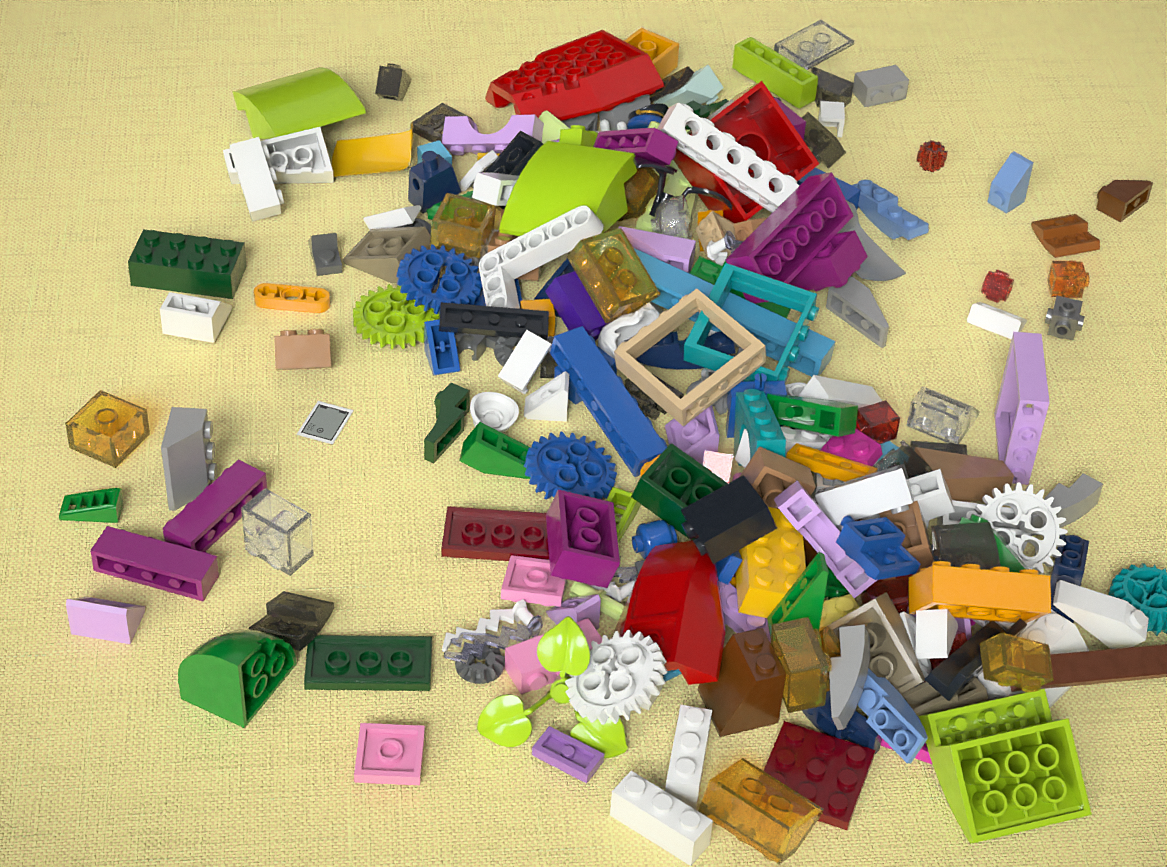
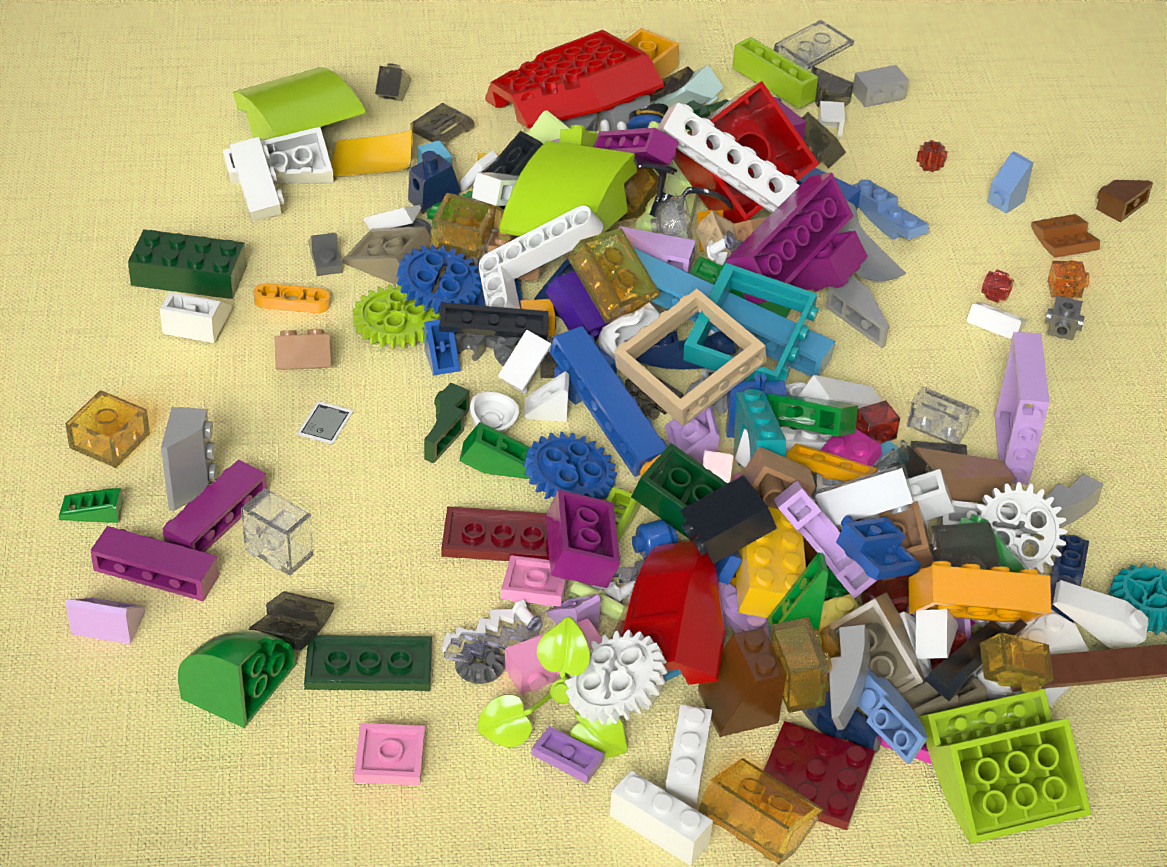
lavender arch [442,115,544,155] -> none

